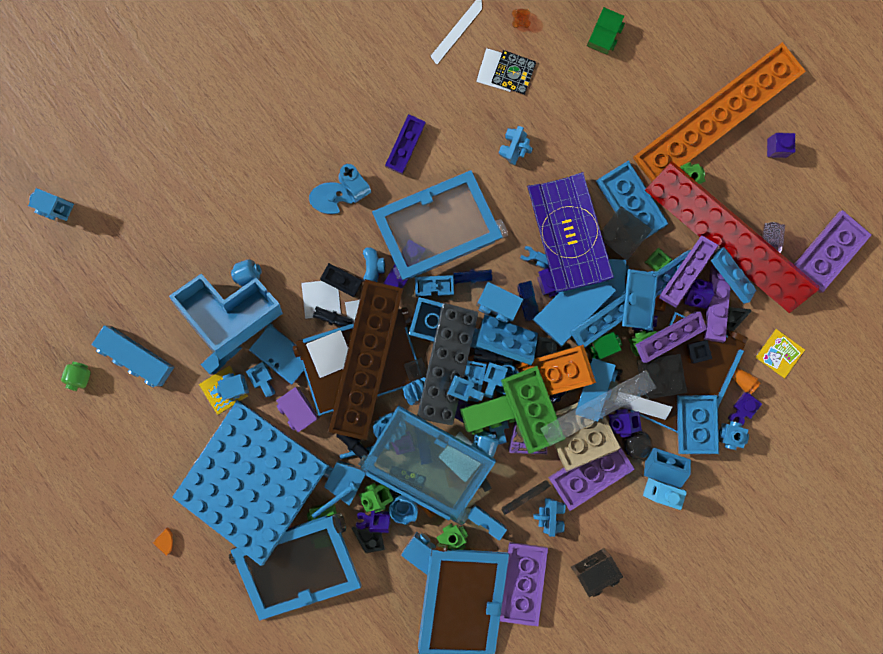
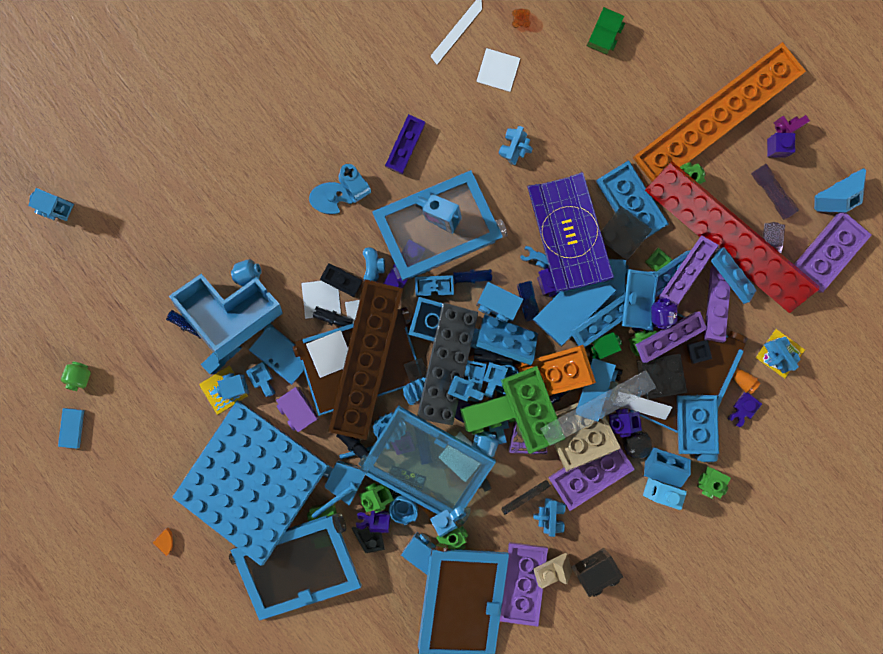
dark azure brick [91,325,174,387] -> none
dark azure piece [467,504,507,541] -> none
sticker [491,50,536,95] -> none
pearl dark grey plate [536,337,557,357] -> none
dark purple brick [684,279,714,309] -> none
dark azure brick [719,421,749,450] -> none
pearl dark grey piece [727,307,752,331] -> none
none -> dark azure tile [58,408,85,449]
none -> clear blue pin [166,310,201,339]
none -> dark azure torso [416,194,462,234]
none -> dark azure plate [430,506,466,537]
none -> tan slope [533,553,572,589]
none -> dark purple head [651,298,677,329]
none -> dark azure tile [695,454,718,462]
none -> bright green brick [697,466,731,499]
none -> clear purple axle [751,164,799,220]
none -> dark azure hips [764,337,801,373]
none -> magenta bracket [774,115,810,133]
none -> dark azure slope [814,168,866,212]

